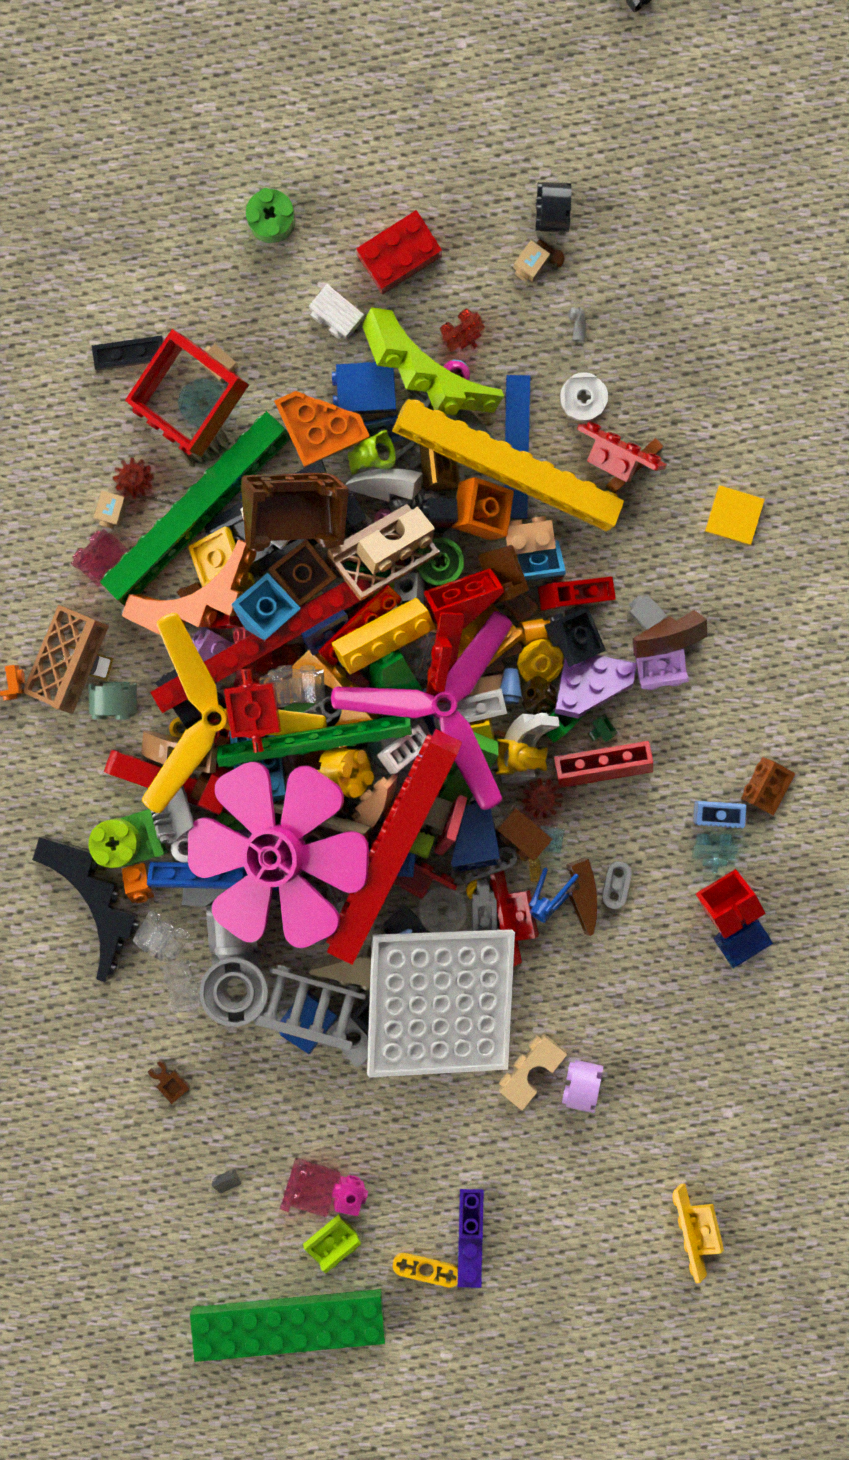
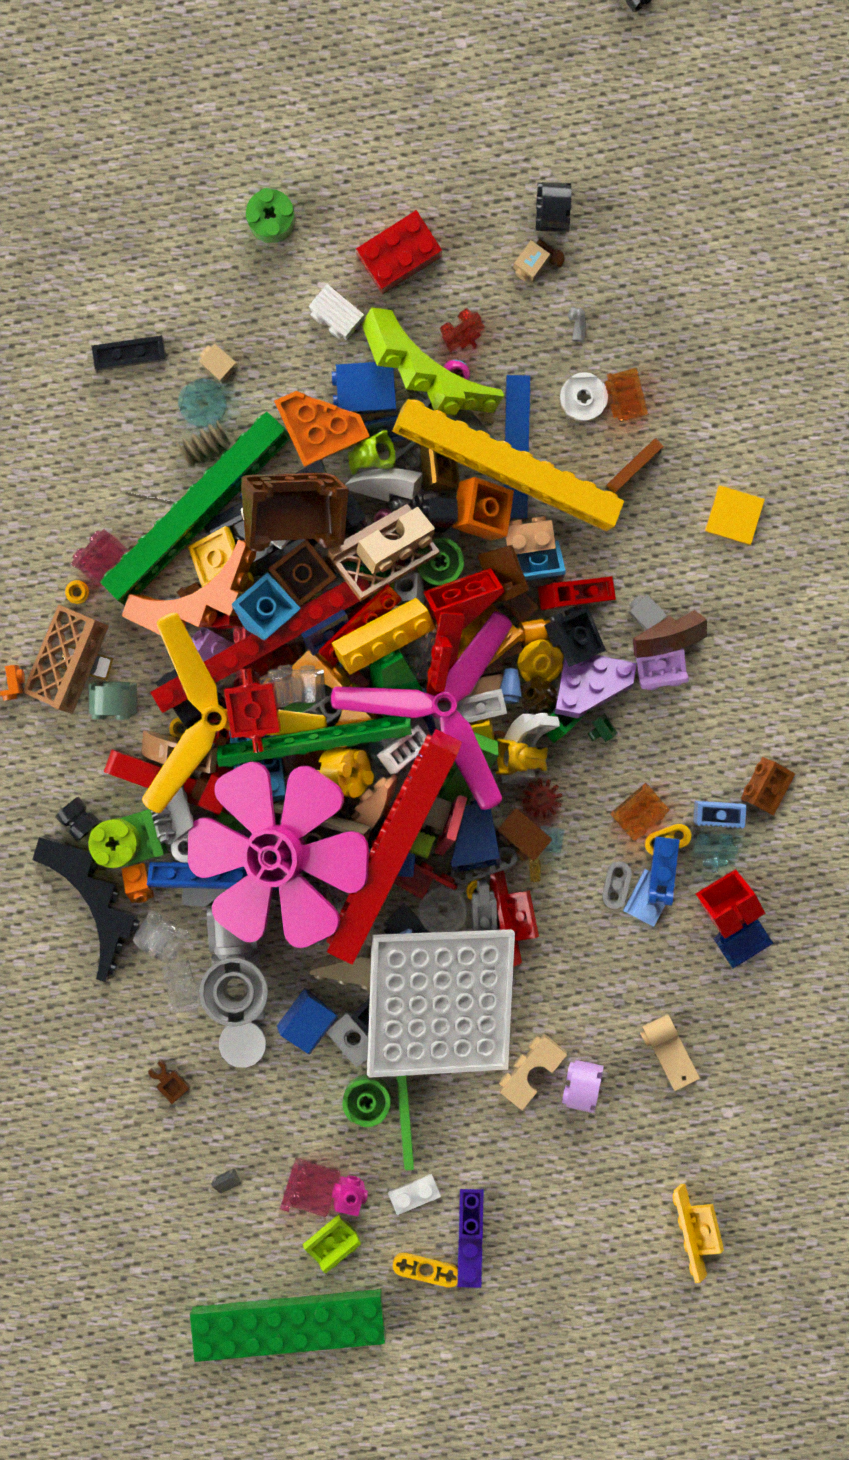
tan brick [94,490,128,529] -> none
clear red gear [113,457,154,499] -> none
red window [125,329,250,457] -> none
light grey fence [254,965,365,1051] -> none
blue plant [529,867,579,923] -> none
red brick [554,741,653,788] -> none
reddish brown slope [566,858,597,936] -> none
bracket [577,422,667,482] -> none
none -> black wheel [55,797,101,842]
none -> yellow plate [65,580,89,604]
none -> white tile [219,1022,266,1068]
none -> bright green brick [342,1074,391,1127]
none -> white plate [388,1174,441,1215]
none -> bright green tile [397,1075,414,1170]
none -> clear orange bracket [605,368,649,423]
none -> clear orange bracket [610,783,670,841]
none -> light blue plate [623,869,676,927]
none -> tan door [640,1014,700,1091]
none -> yellow plate [644,823,691,855]
none -> blue plate [647,836,680,906]

